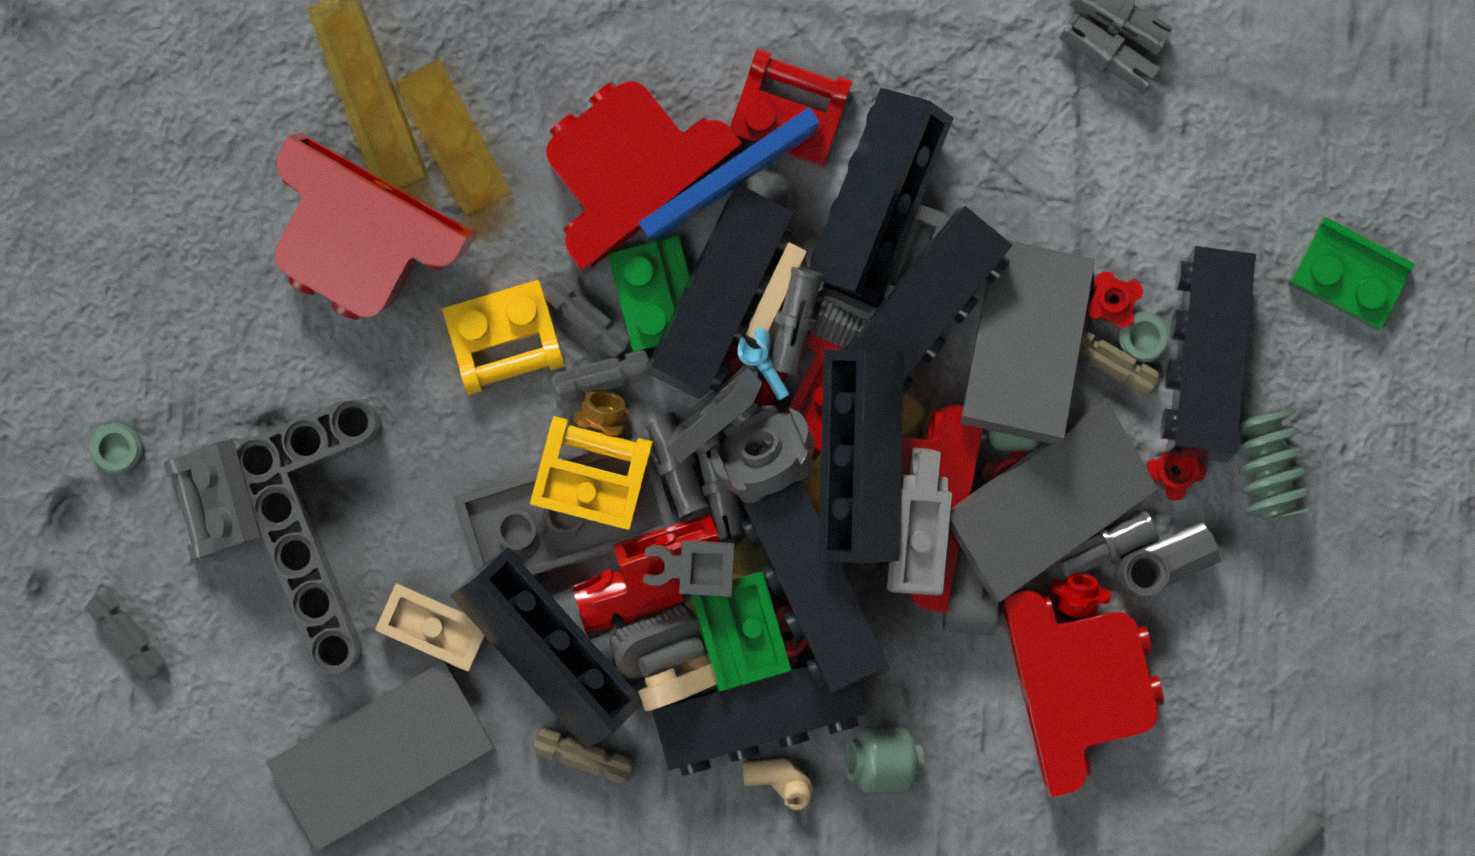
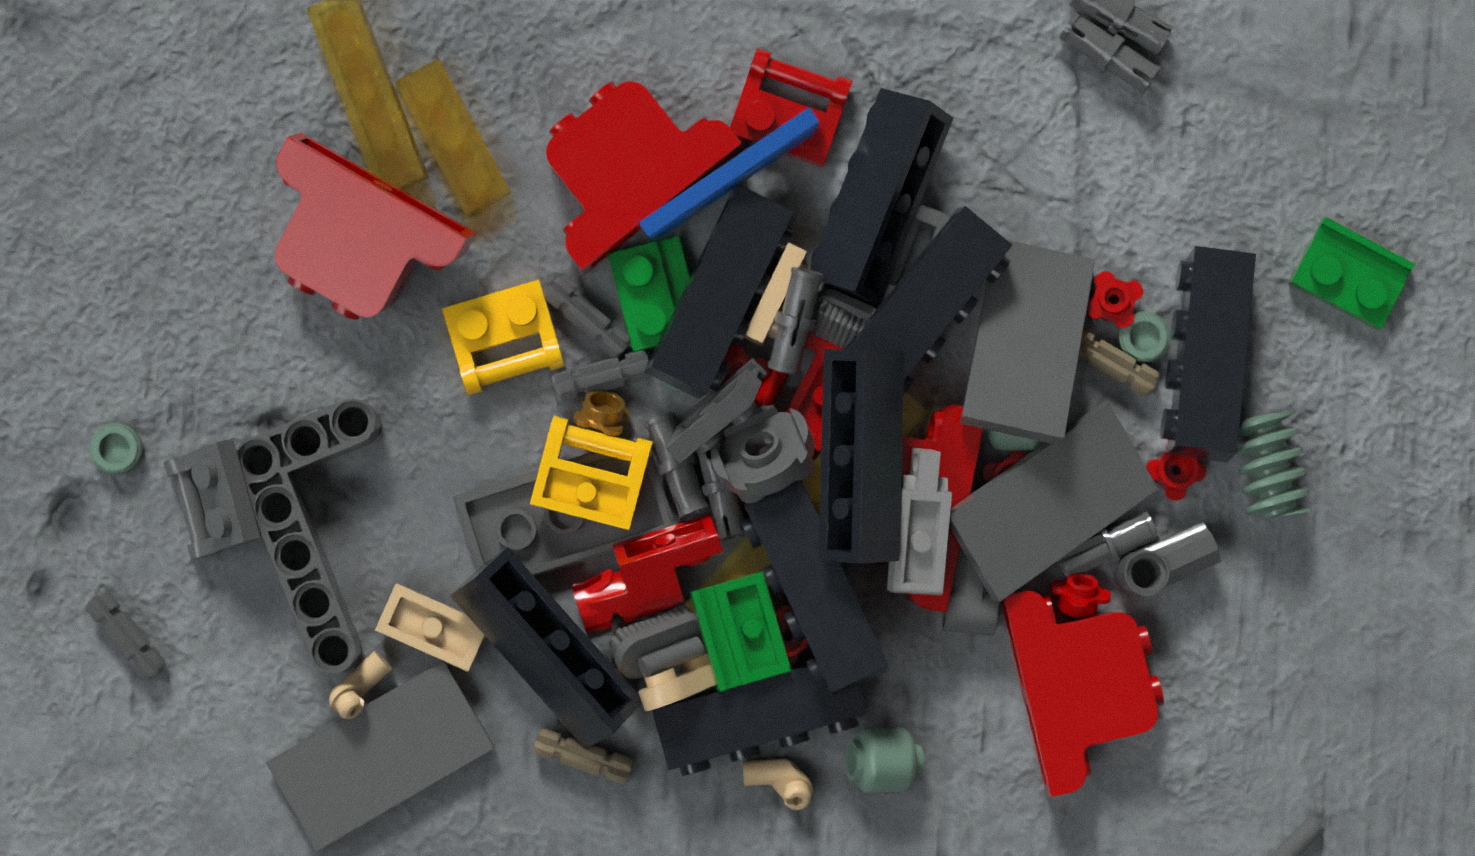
dark grey plate [643,540,735,597] -> none
medium azure hand [738,327,789,400] -> none
none -> tan arm [329,651,392,719]

